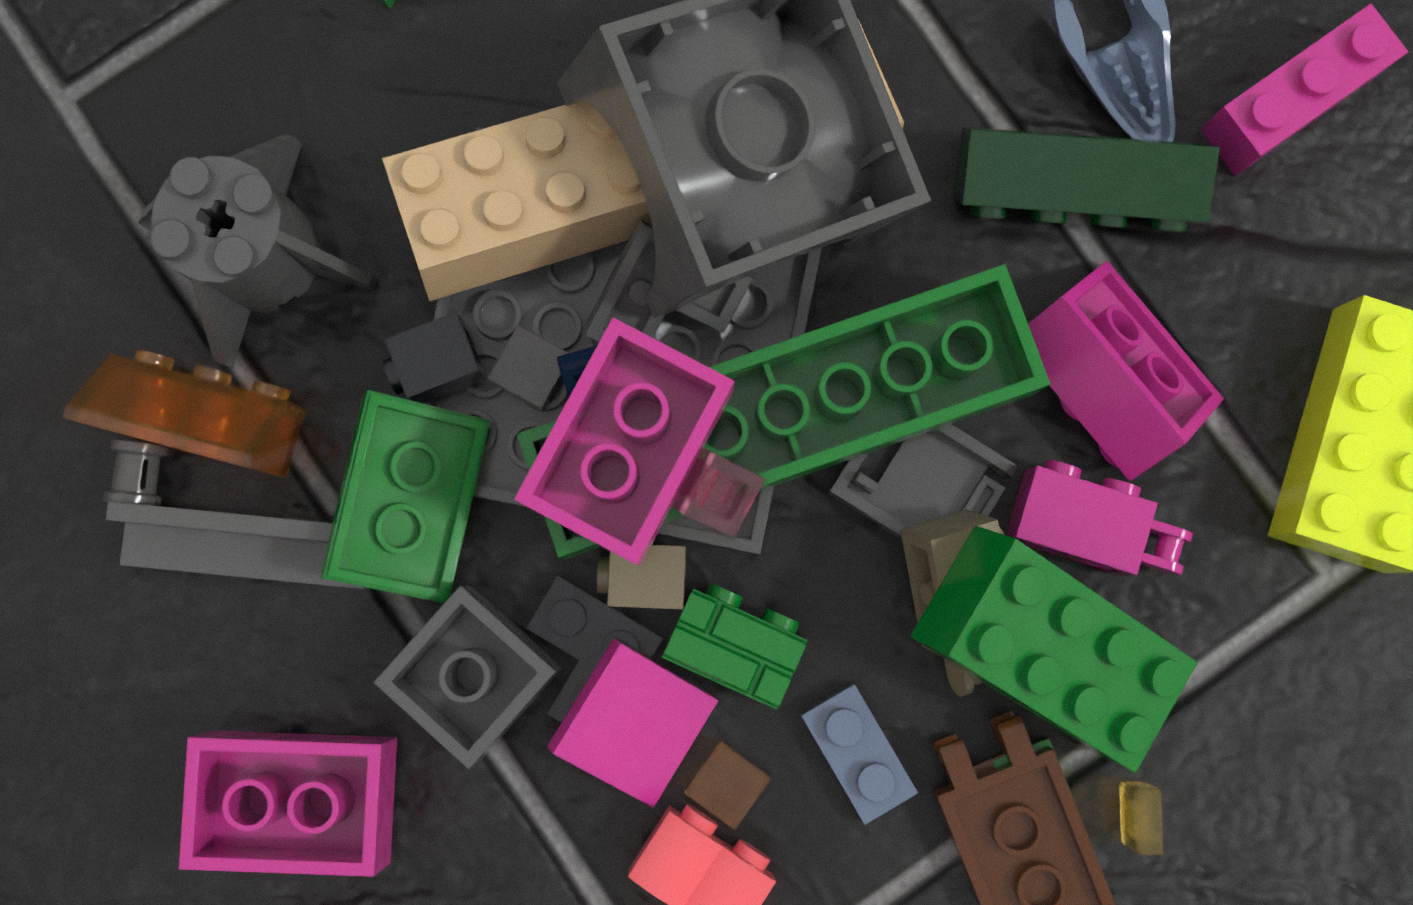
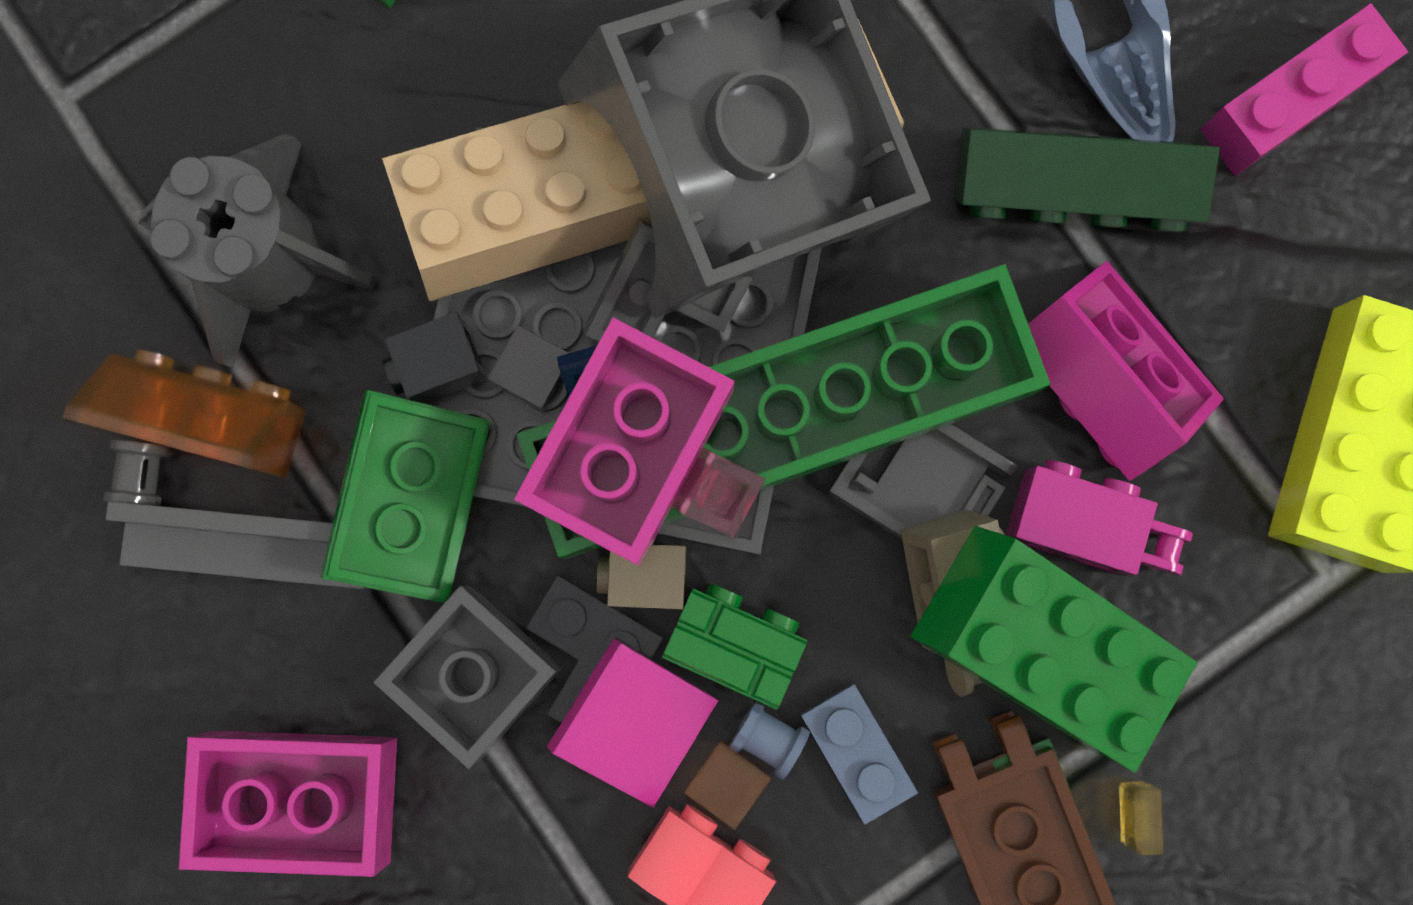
none -> sand blue bush [728,700,810,780]

